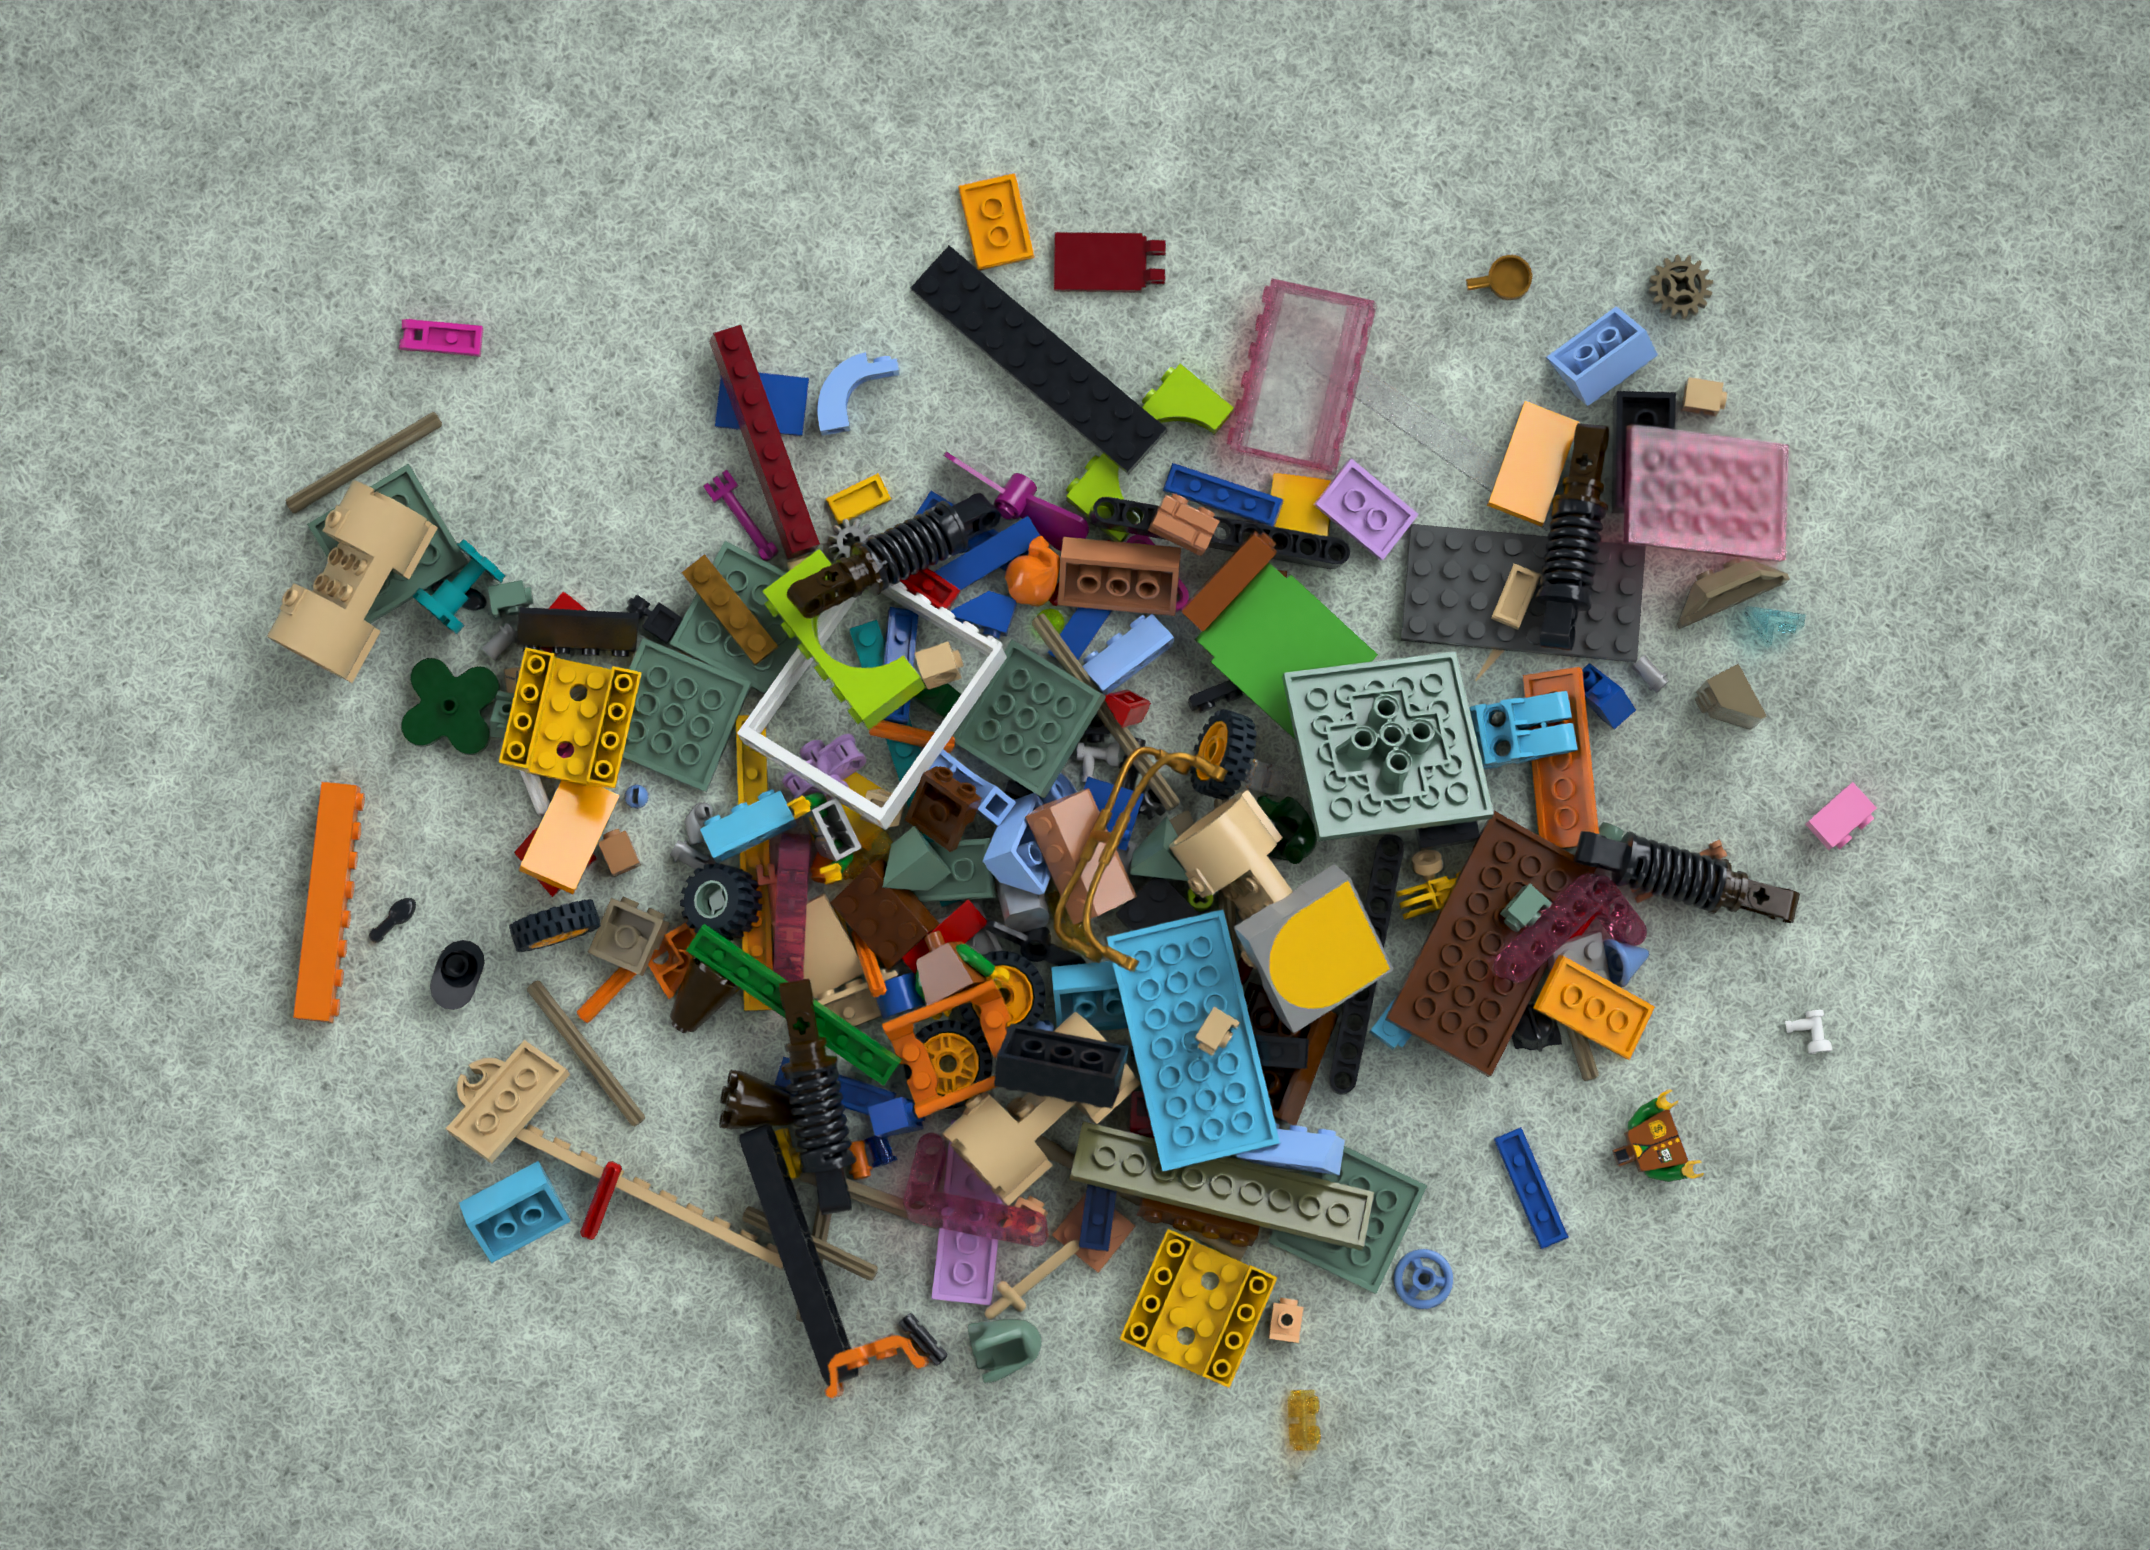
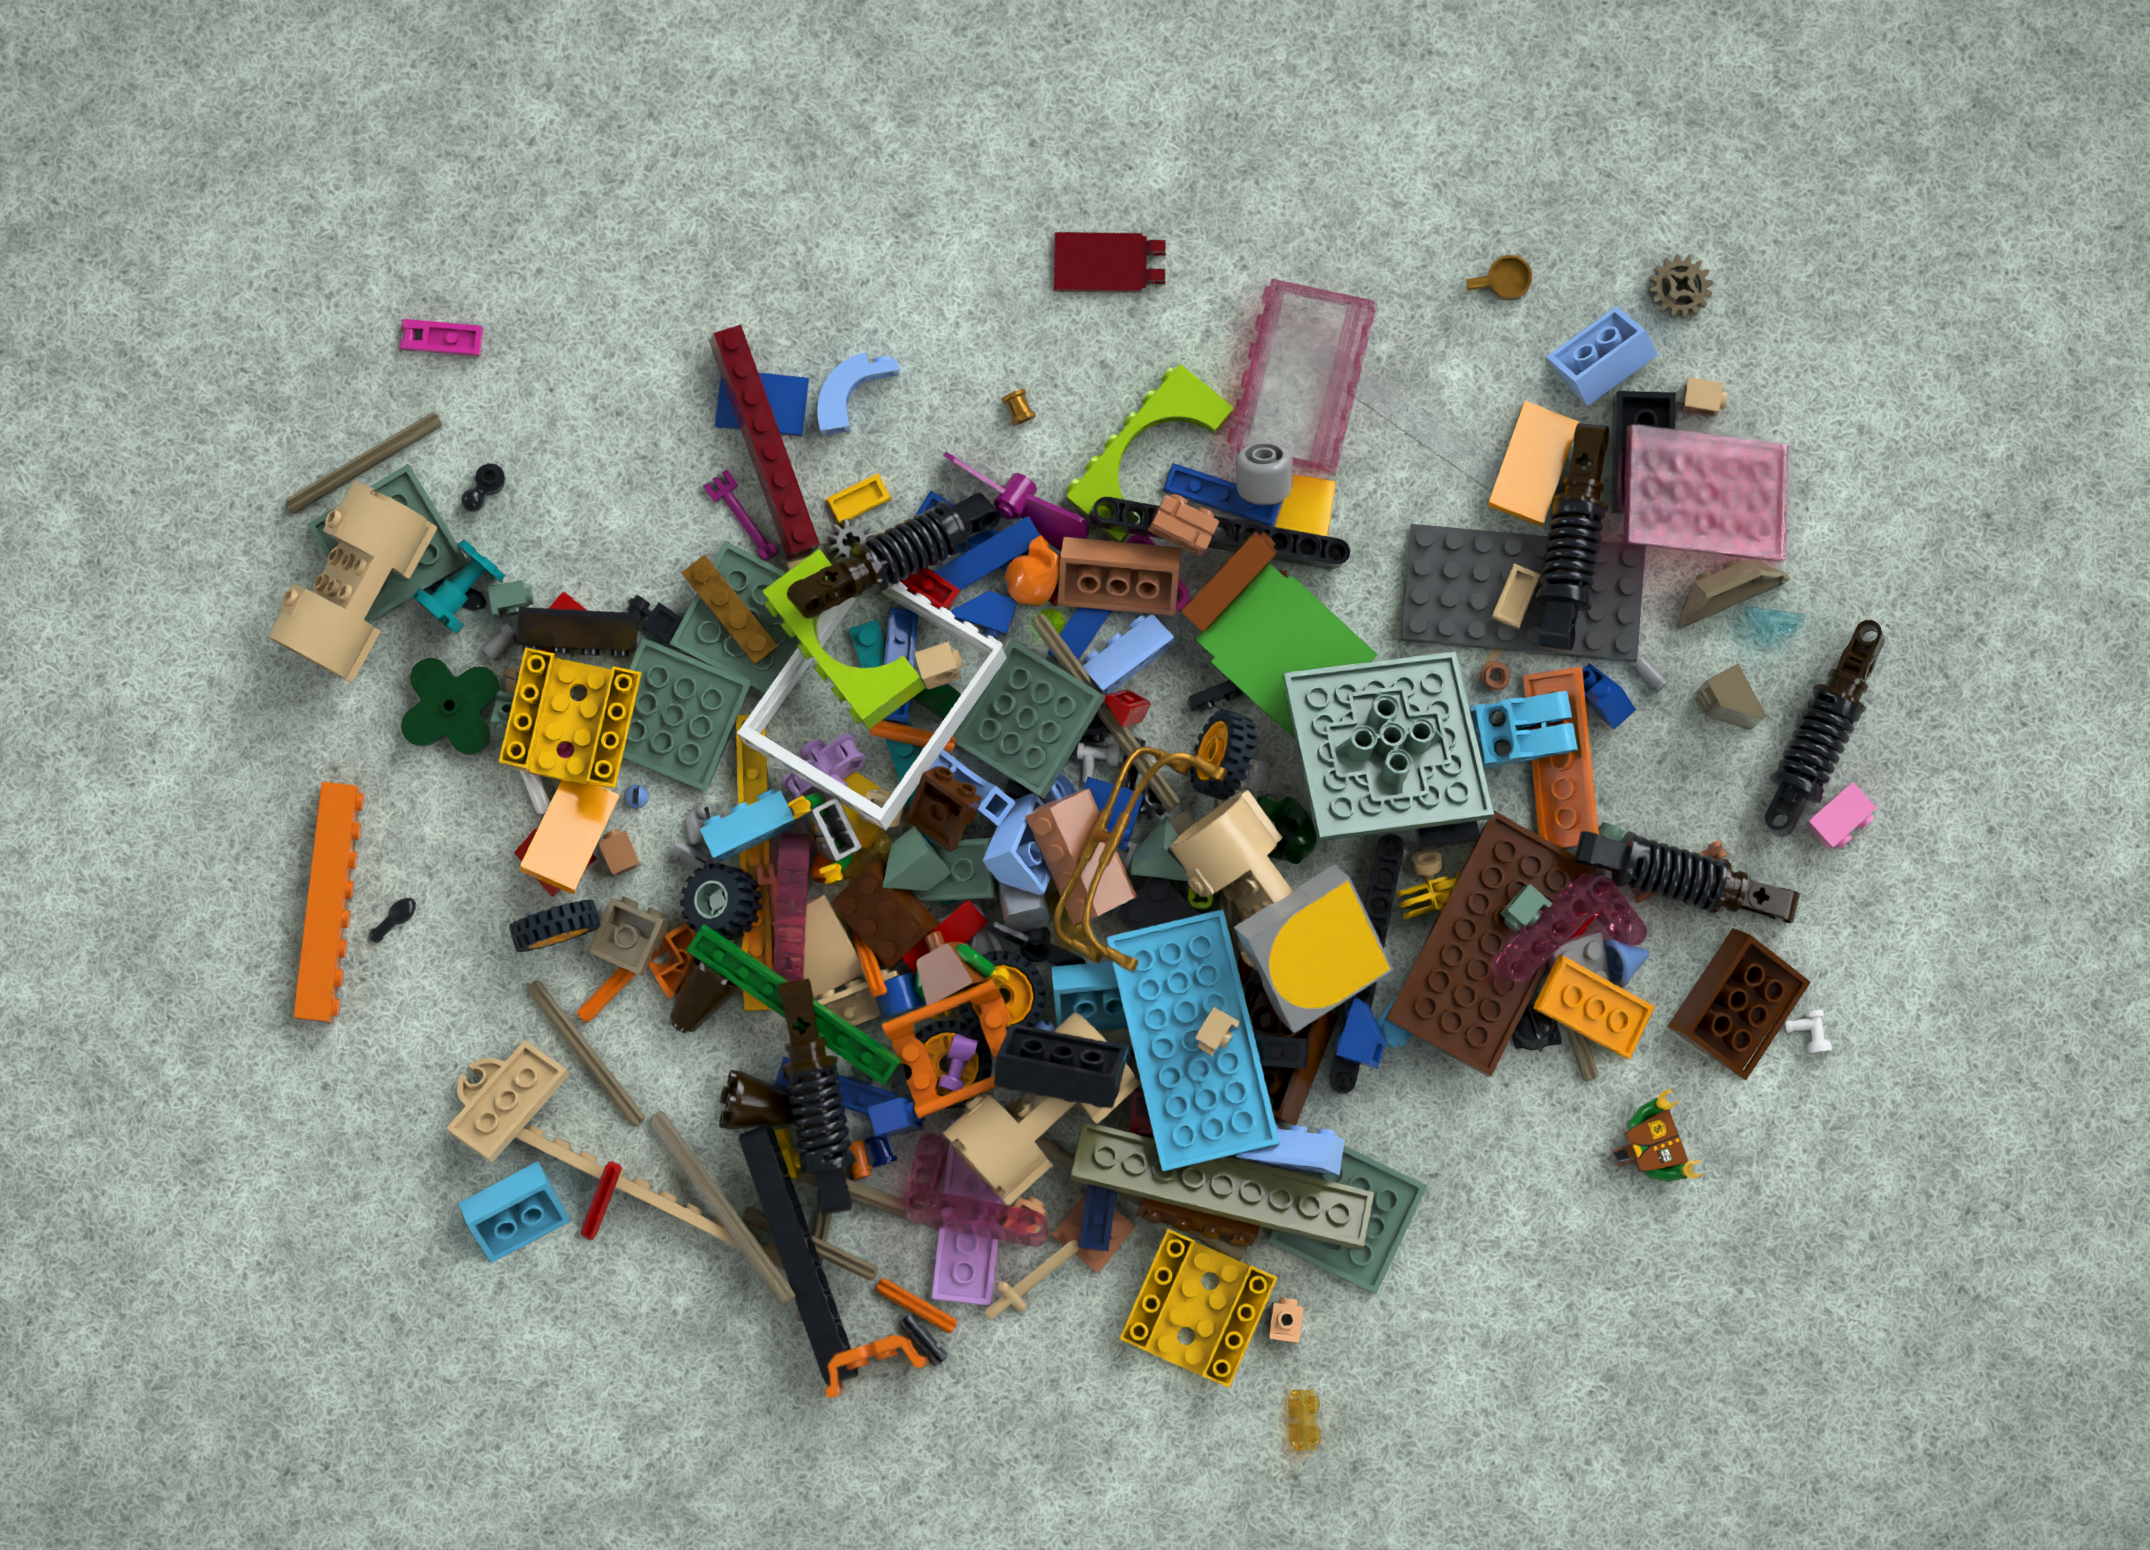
black piece [430,940,485,1010] -> none
black plate [910,245,1167,475] -> none
light orange tile [958,173,1035,271] -> none
sand green hair [968,1319,1042,1383] -> none
lavender plate [1313,459,1419,561] -> none
medium blue piece [1394,1249,1453,1309] -> none
blue tile [1494,1127,1569,1249] -> none
none -> black plate [461,463,505,512]
none -> dark tan axle [650,1111,795,1306]
none -> orange axle [875,1278,957,1333]
none -> medium lavender leg [938,1033,979,1091]
none -> pearl gold bush [1001,388,1036,426]
none -> light grey head [1236,442,1293,505]
none -> blue slope [1336,998,1387,1069]
none -> nougat plate [1480,661,1510,691]
none -> reddish brown slope [1667,928,1811,1080]
none -> black piece [1765,620,1885,837]

